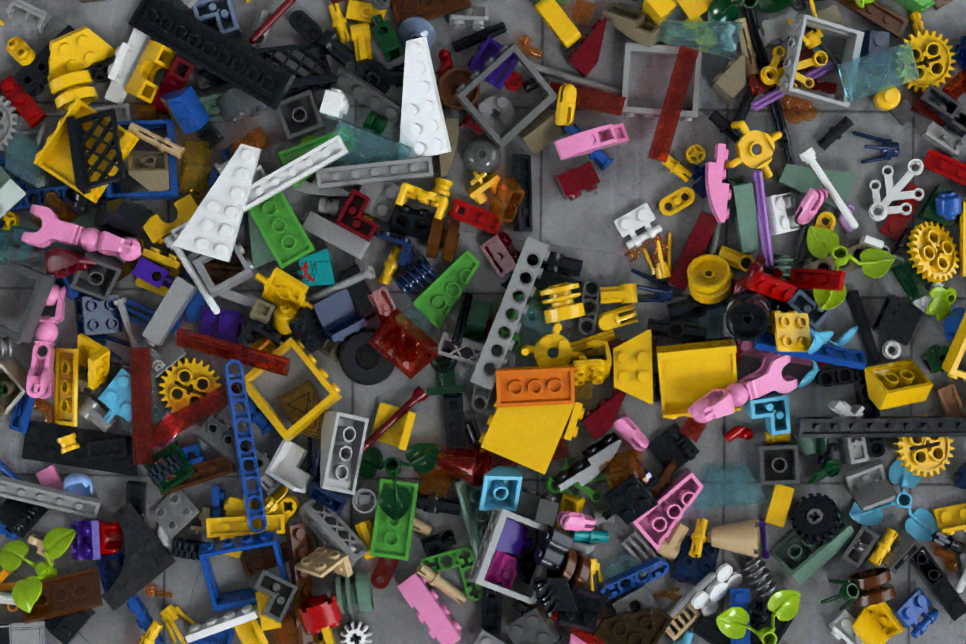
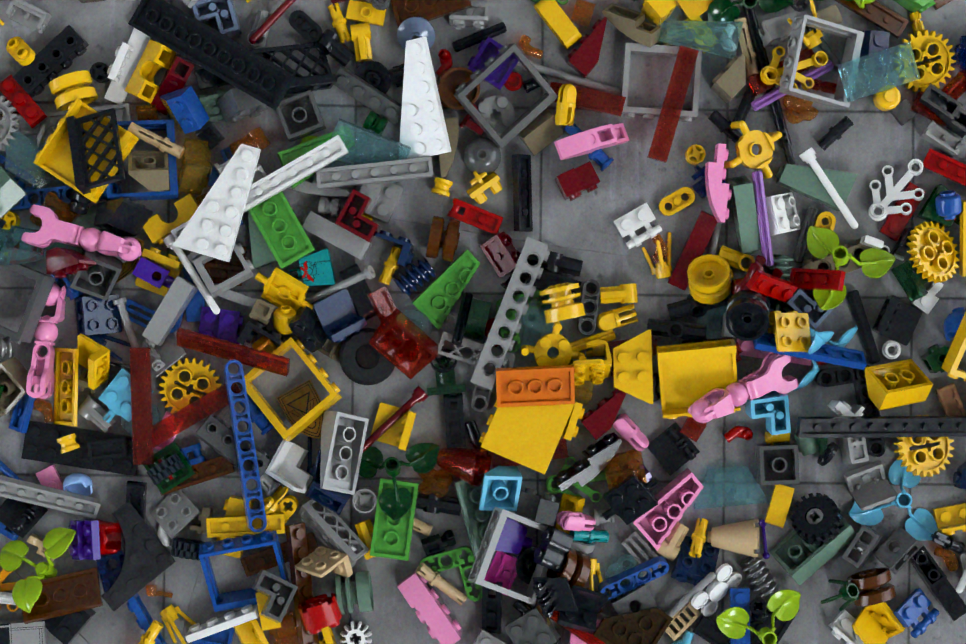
yellow wing [47,25,116,82] -> none
blue plate [212,485,226,517] -> none
white brick [319,88,349,122] -> none
dark green torso [370,14,404,63] -> none
clear red plate [371,557,398,589] -> none
black brick [390,204,434,241] -> none
yellow plate [395,183,449,220] -> none
clear orange brick [489,177,525,223] -> none
clear orange hand [624,240,650,262] -> none
dark blue plant [631,269,673,303] -> none
reddish brown plate [651,459,677,497] -> none
clear orange hand [653,586,681,601] -> none
yellow axle [657,151,693,183] -> none
bright pink arm [794,188,828,225] -> none
dark green plate [808,459,841,484] -> none
lavender arm [838,204,855,234] -> none
dark blue plant [853,131,899,164] -> none
yellow pin [868,527,898,567] -> none
lime plate [925,286,957,321] -> none

